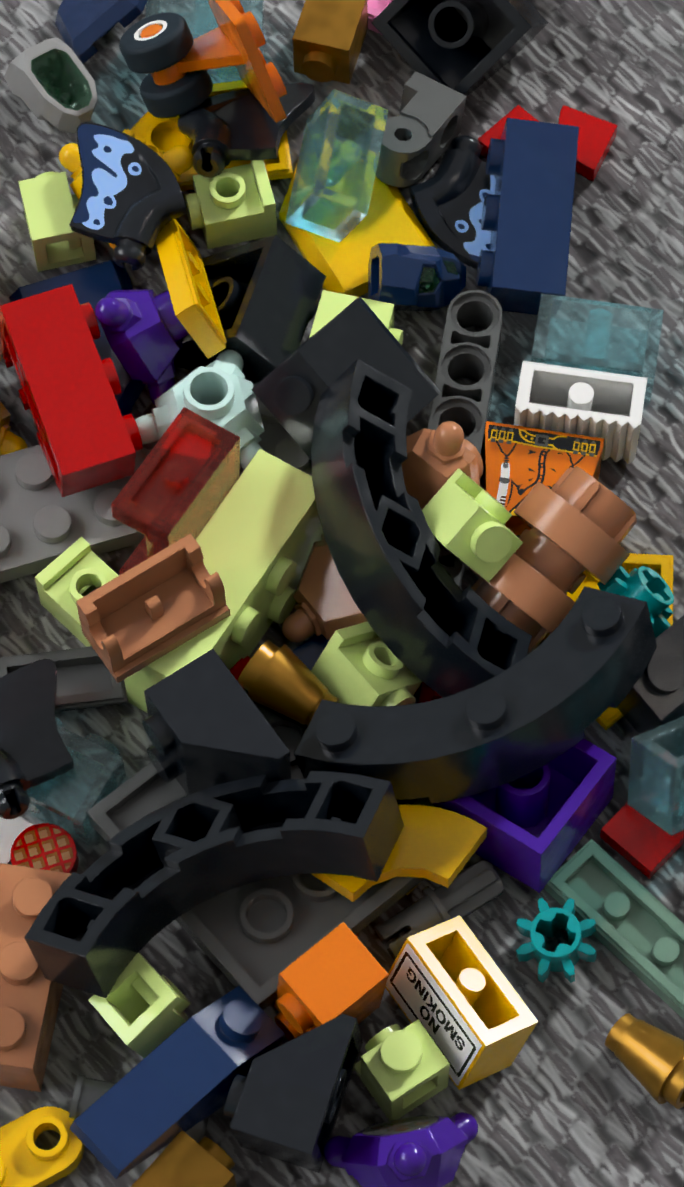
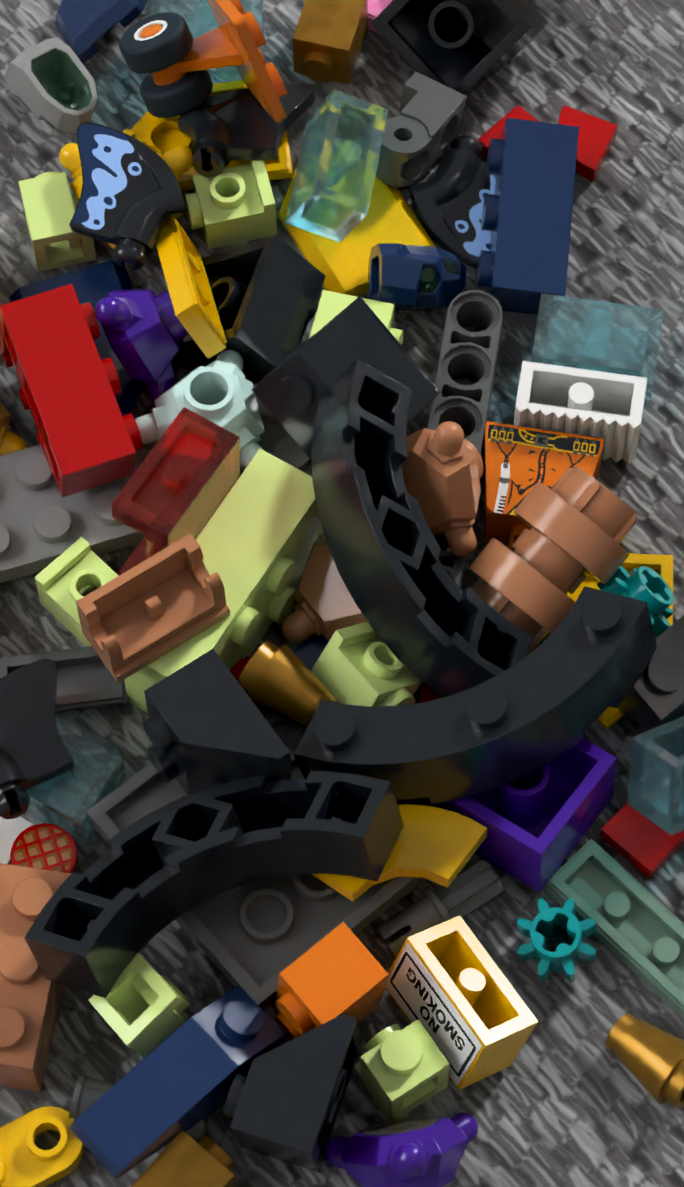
yellowish green brick [422,468,523,583] -> none

